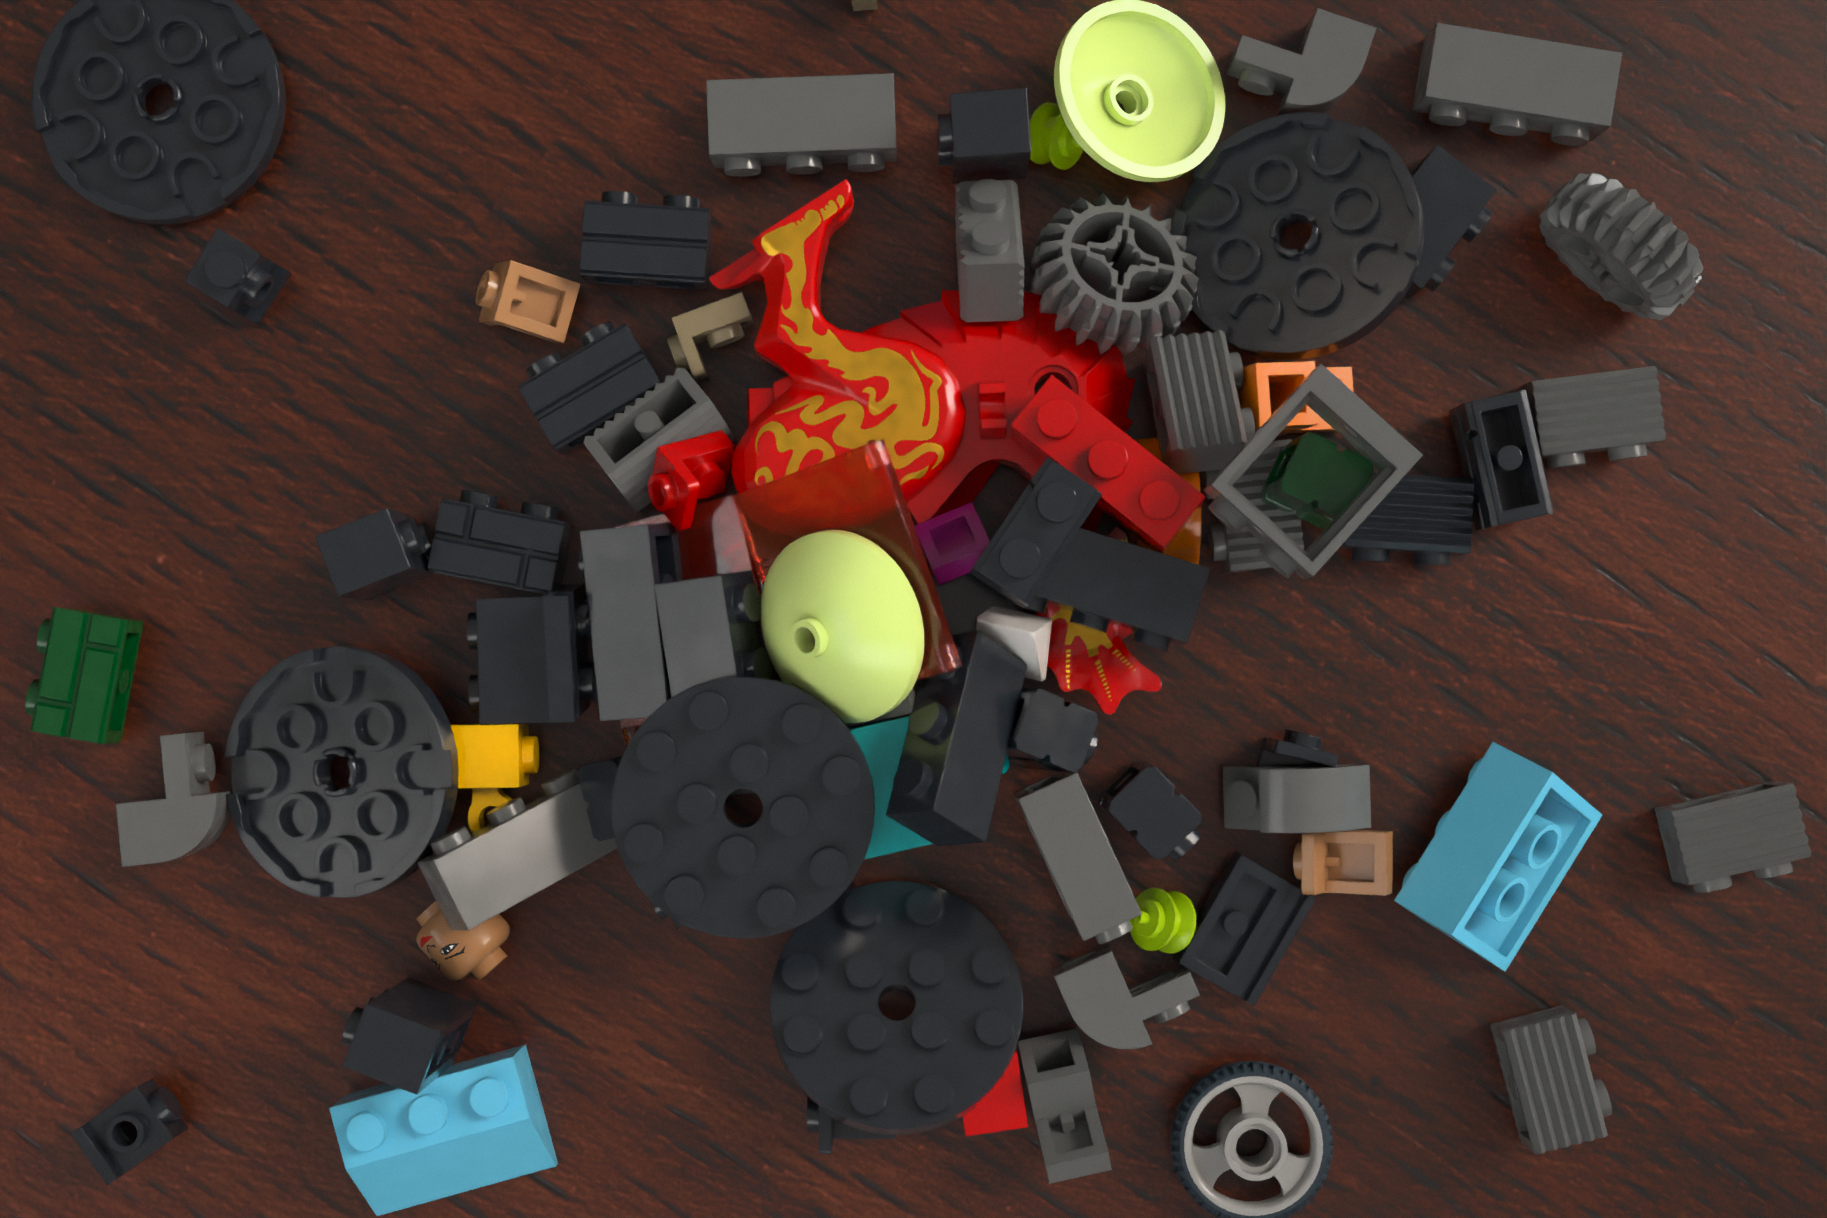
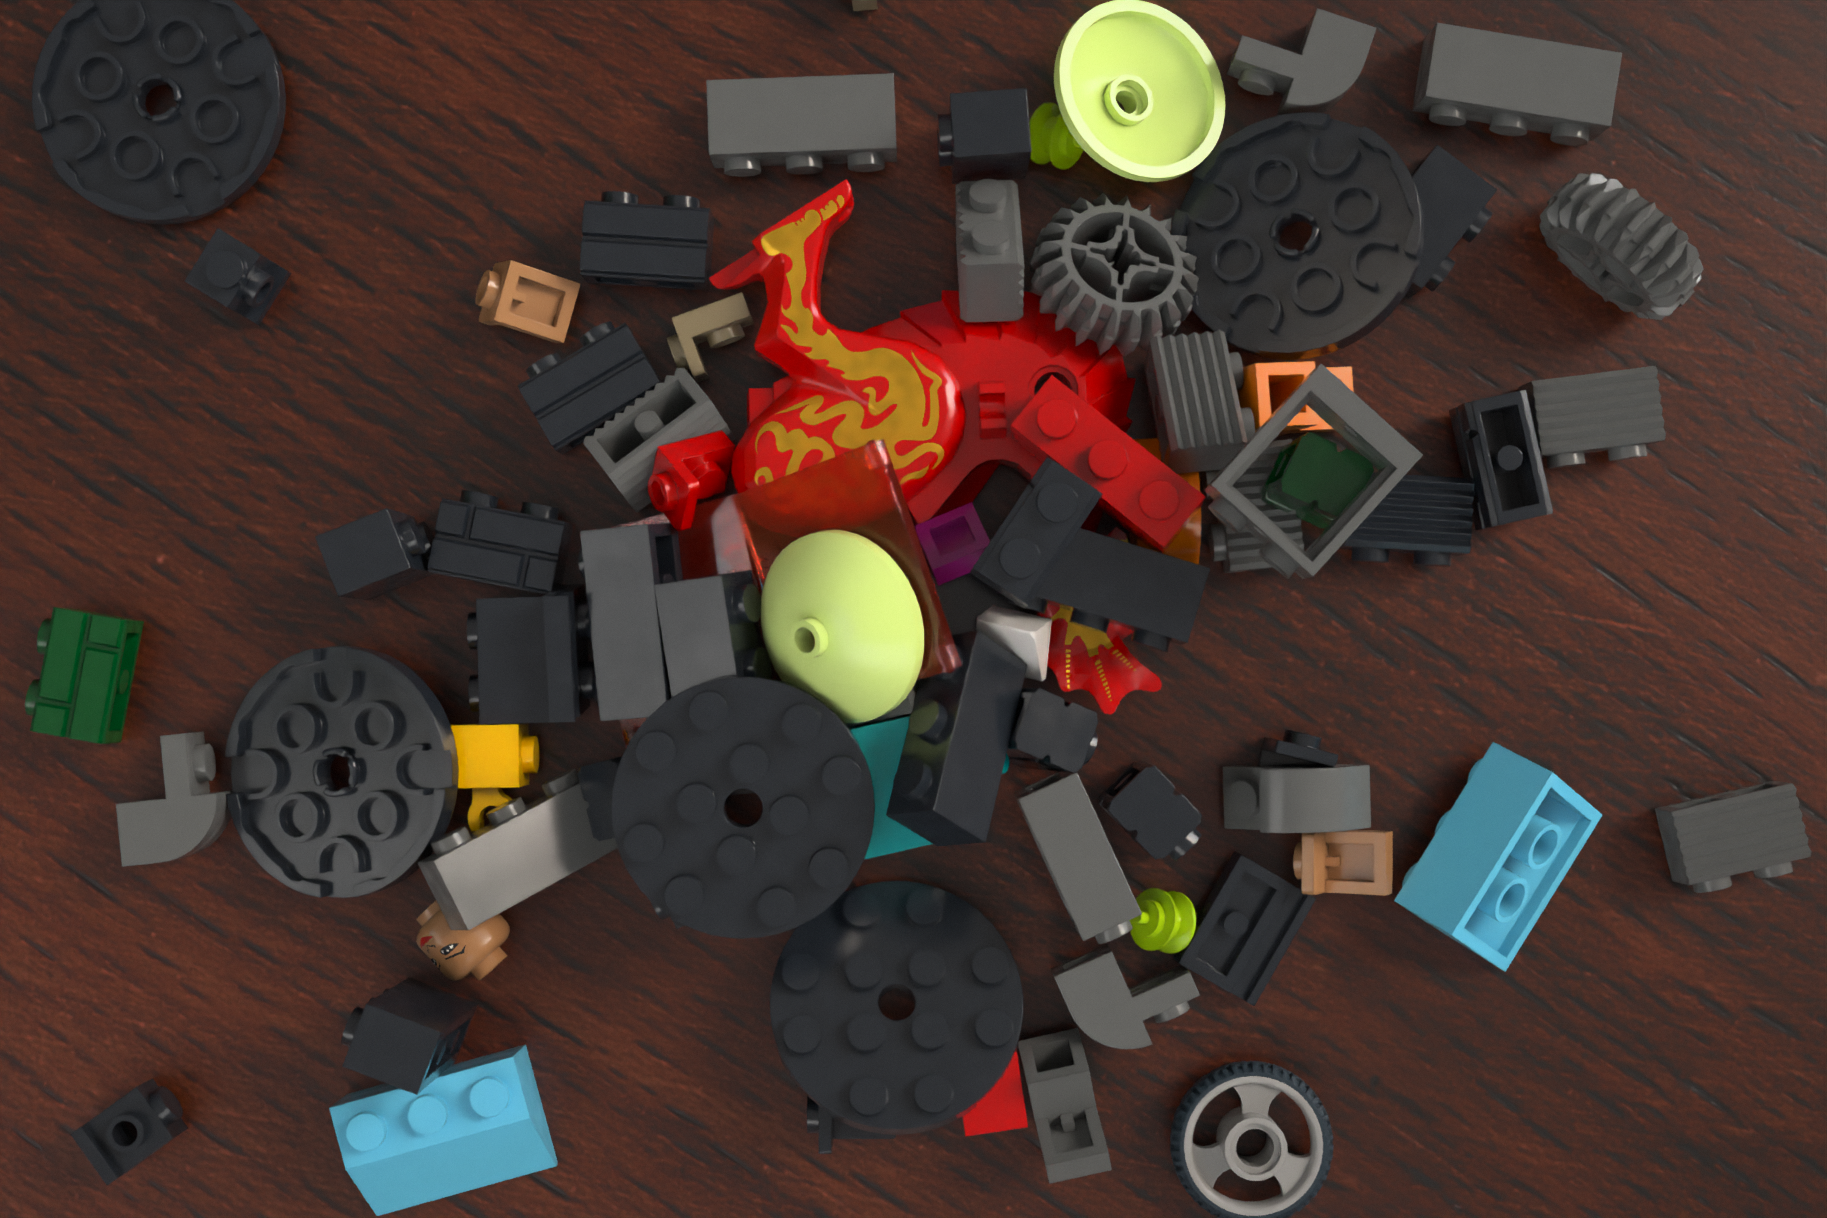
dark grey brick [1490,1005,1612,1154] -> none

